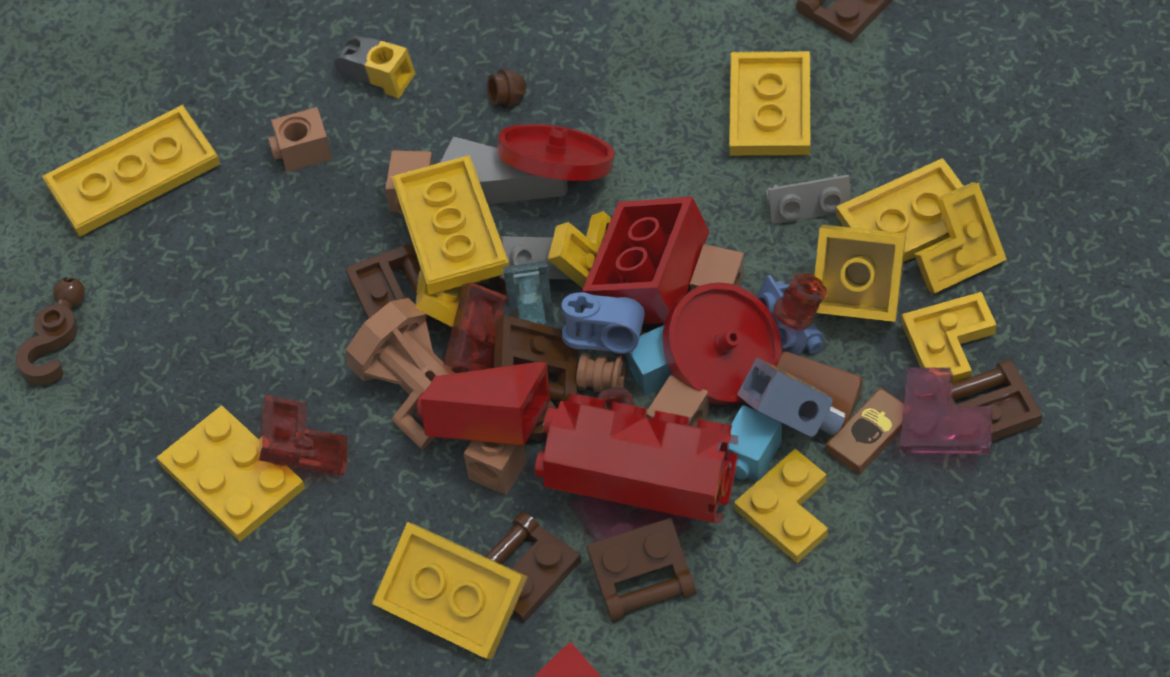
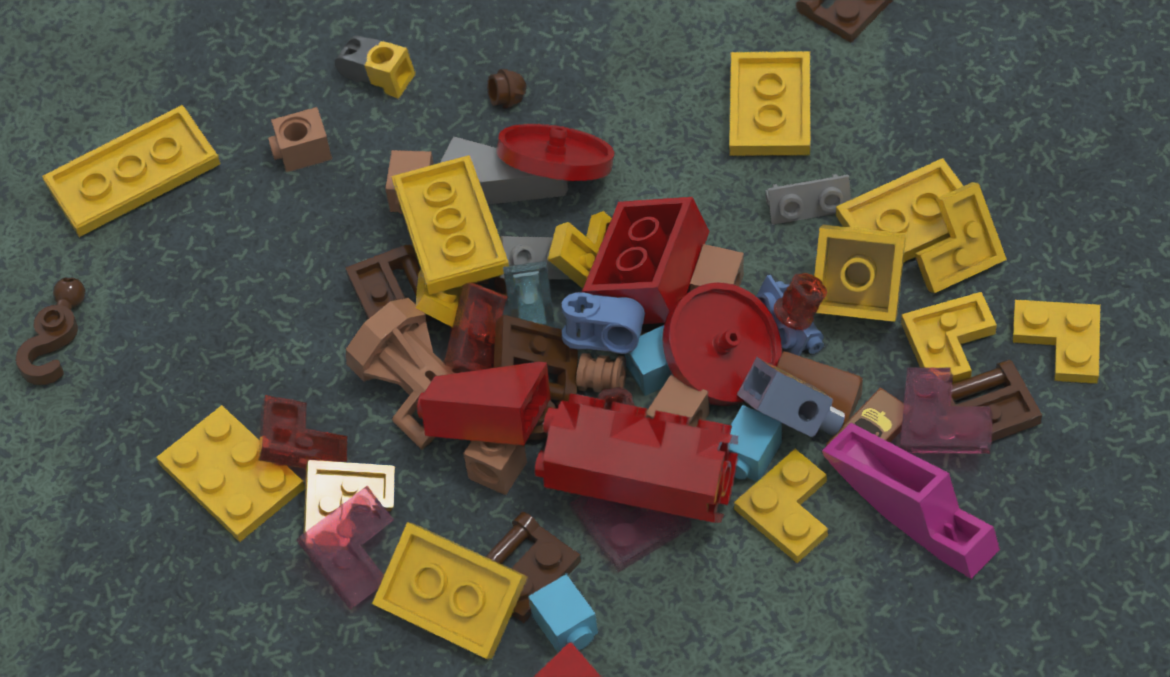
reddish brown plate [585,518,696,622] -> none
none -> clear pink plate [296,486,394,610]
none -> plate [303,460,395,551]
none -> medium azure brick [528,574,598,652]
none -> dark pink slope [822,423,1000,579]
none -> yellow plate [1013,300,1100,384]

